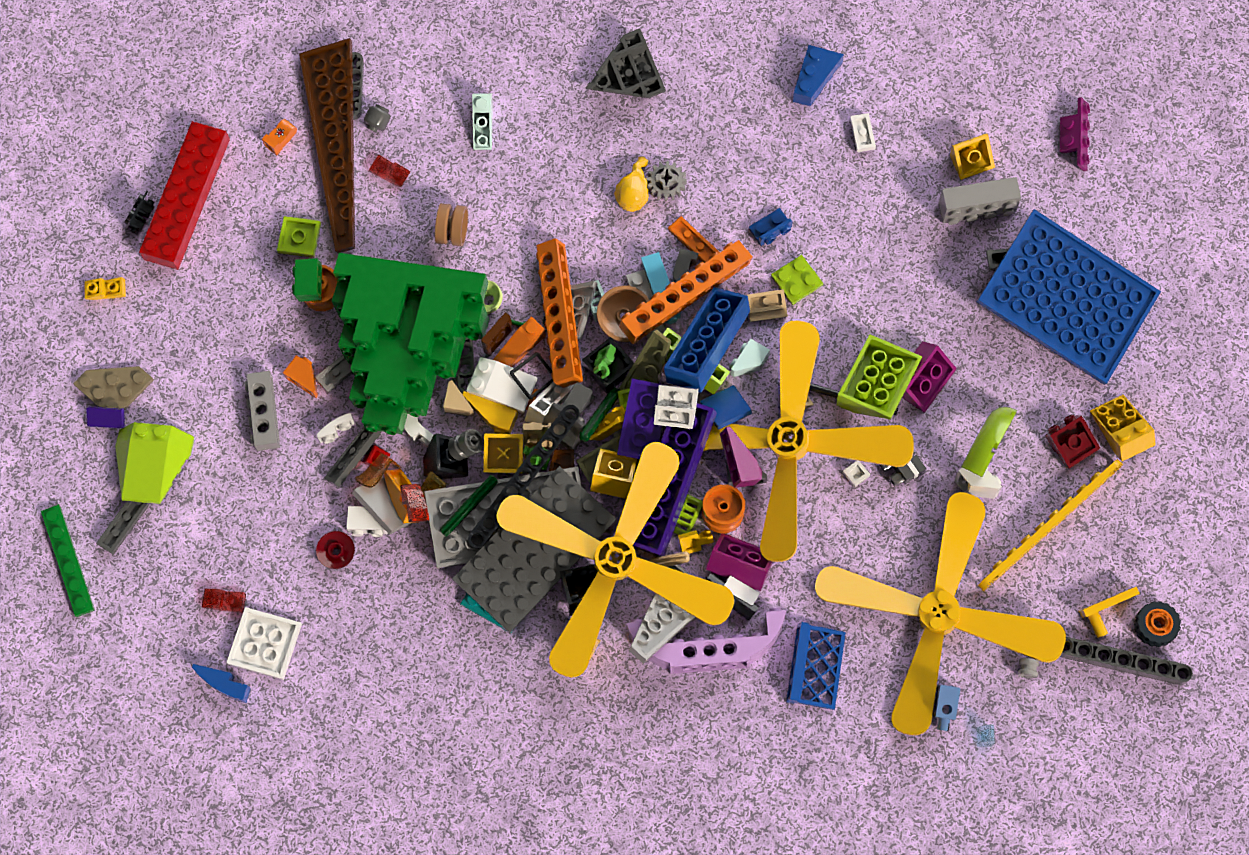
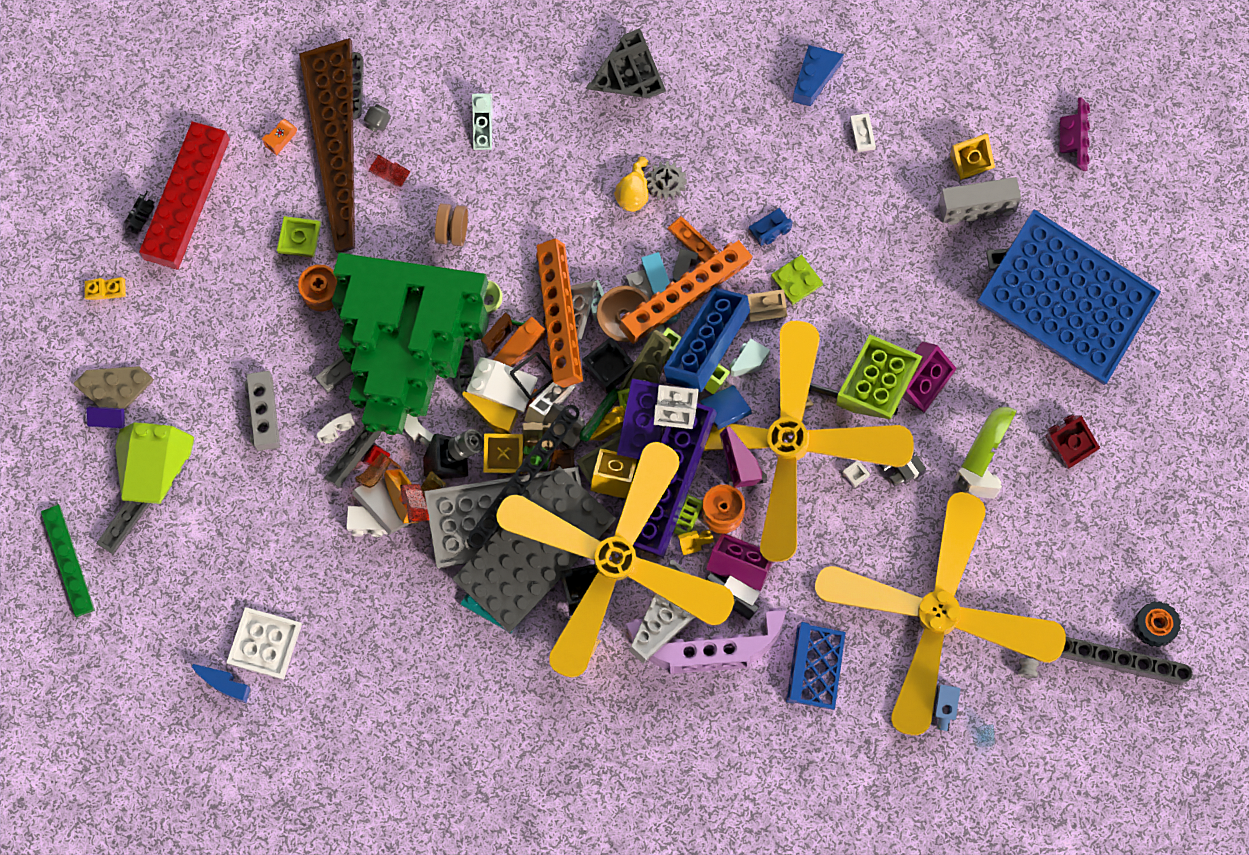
clear red slope [201,588,246,613] -> none
orange slope [283,355,318,398] -> none
green brick [292,258,322,302] -> none
dark red dish [316,531,355,569] -> none
dark green axle [439,475,498,537] -> none
tan slope [443,380,475,417] -> none
dark grey slope [563,382,595,415] -> none
bright green plate [593,344,616,379] -> none
tan axle [647,551,690,567] -> none
yellow plate [978,459,1123,592] -> none
yellow piece [1078,587,1140,638] -> none
yellow slope [1090,395,1156,461] -> none

